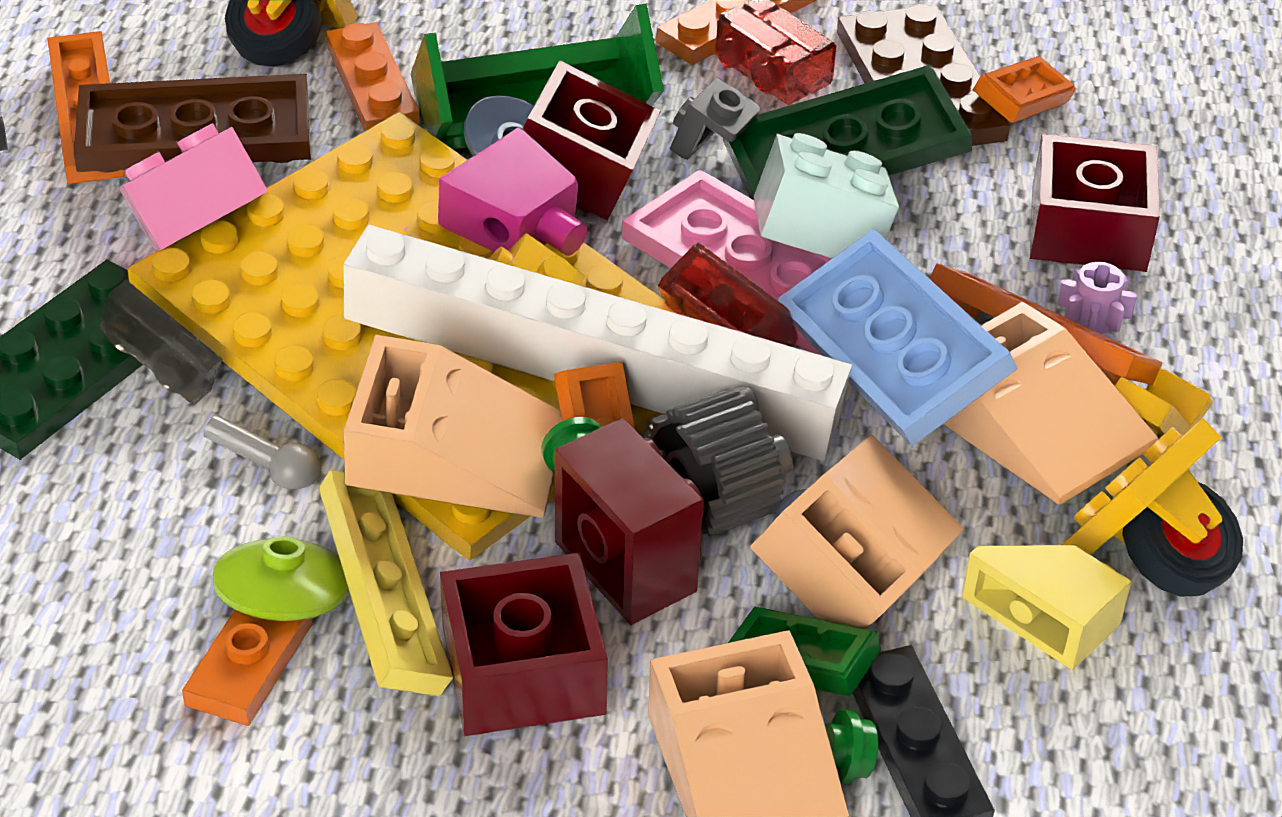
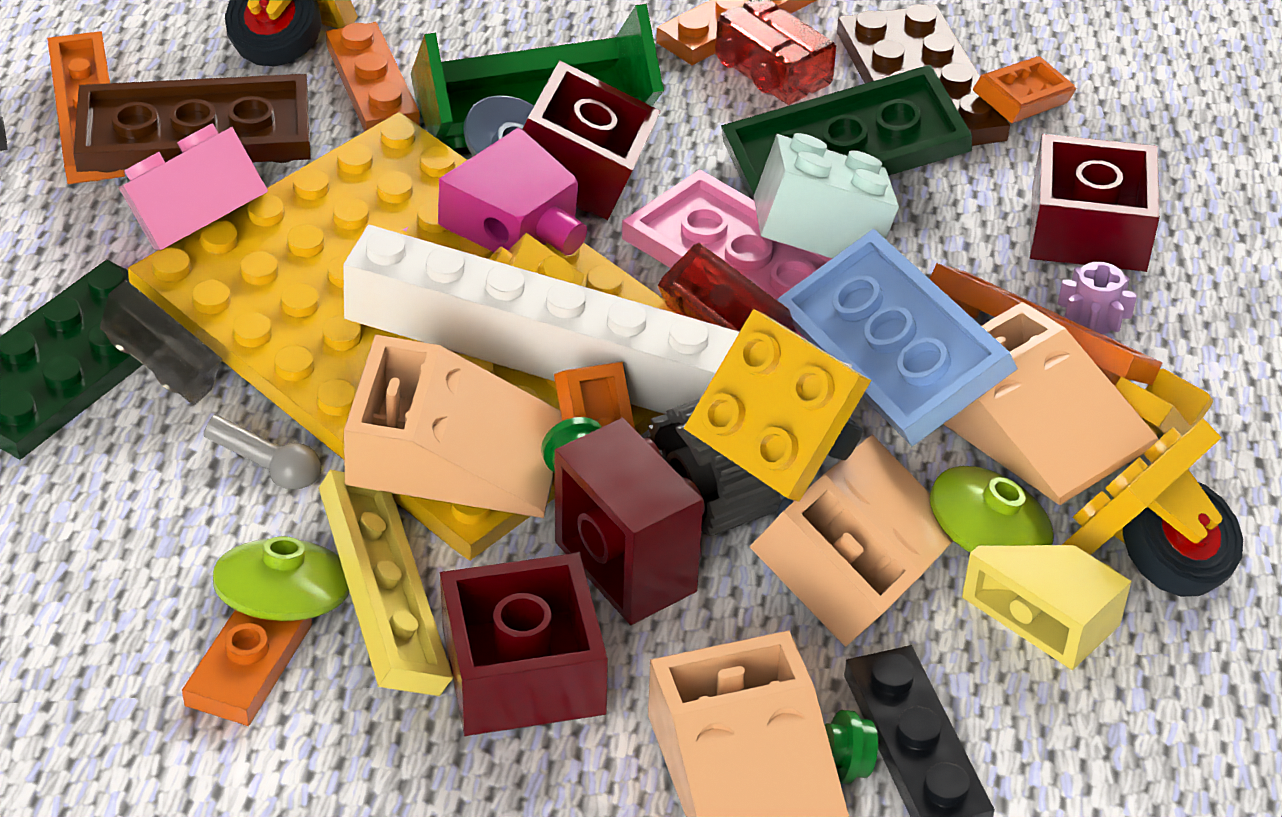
dark grey bracket [669,77,761,160] -> none
green plate [728,606,881,697] -> none
none -> yellow plate [683,309,872,502]
none -> lime dish [930,466,1054,553]

